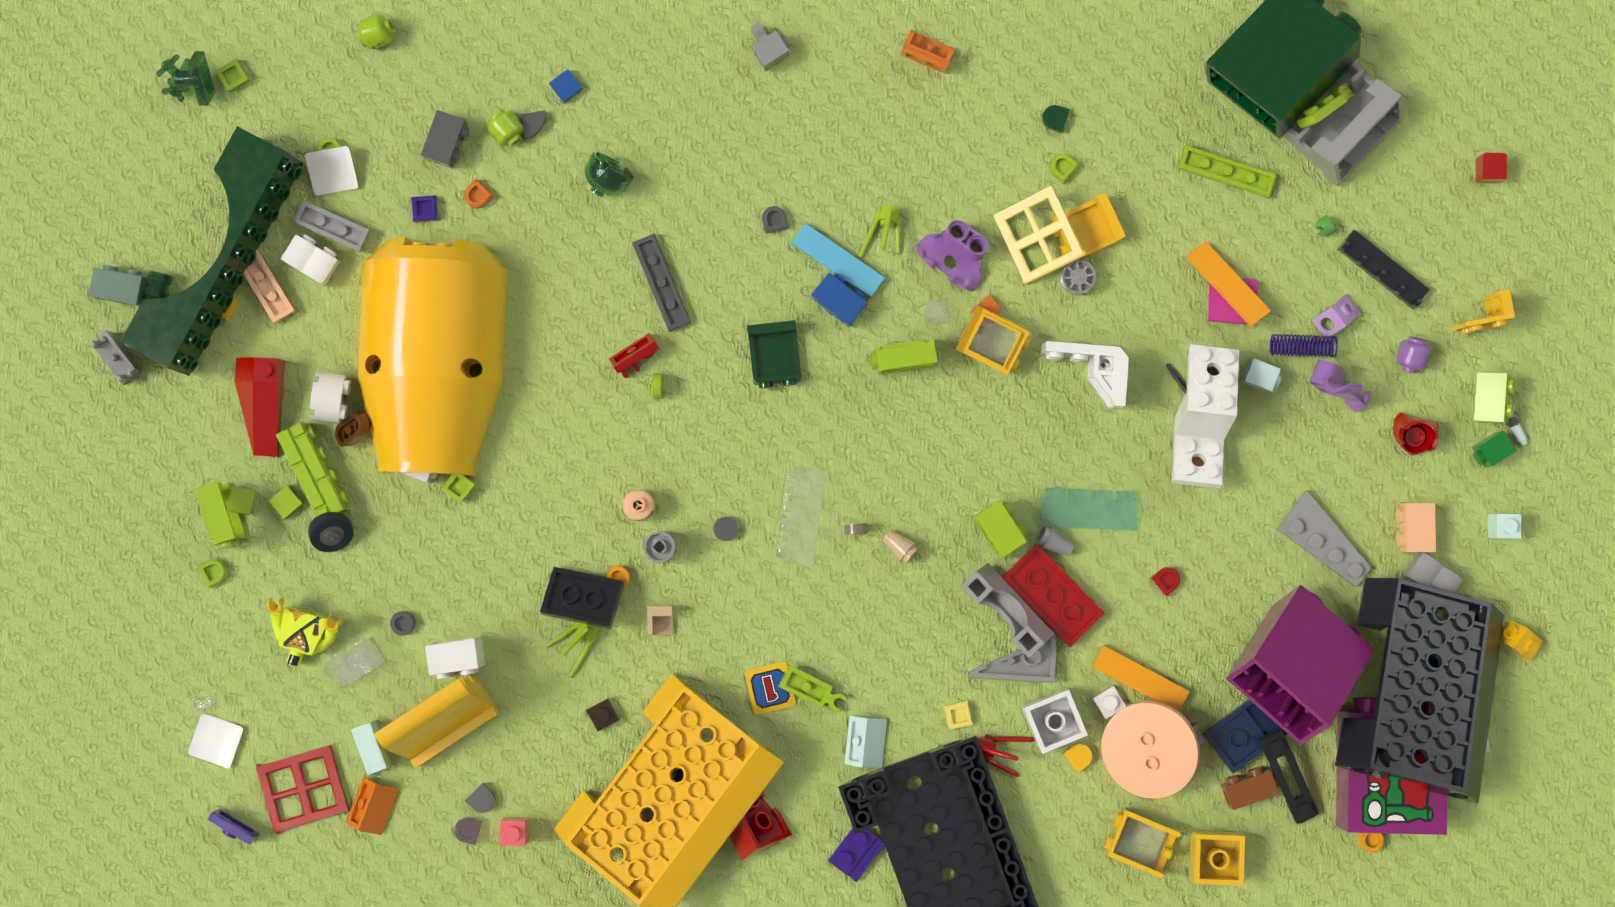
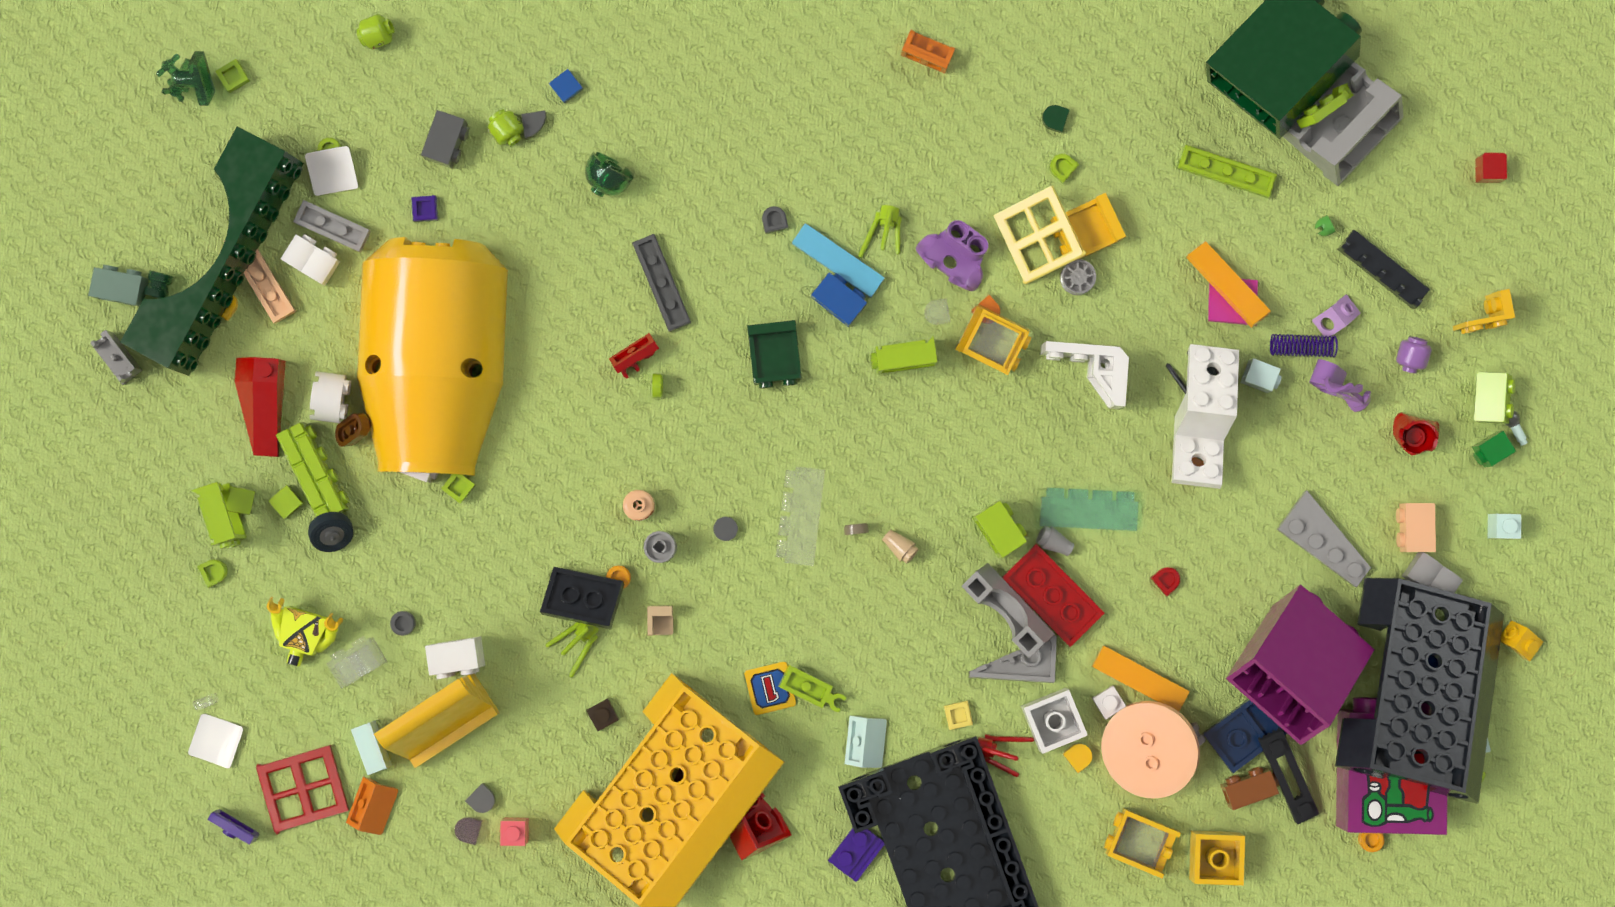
orange tile [464,179,494,209] -> none
light grey brick [751,22,791,71] -> none

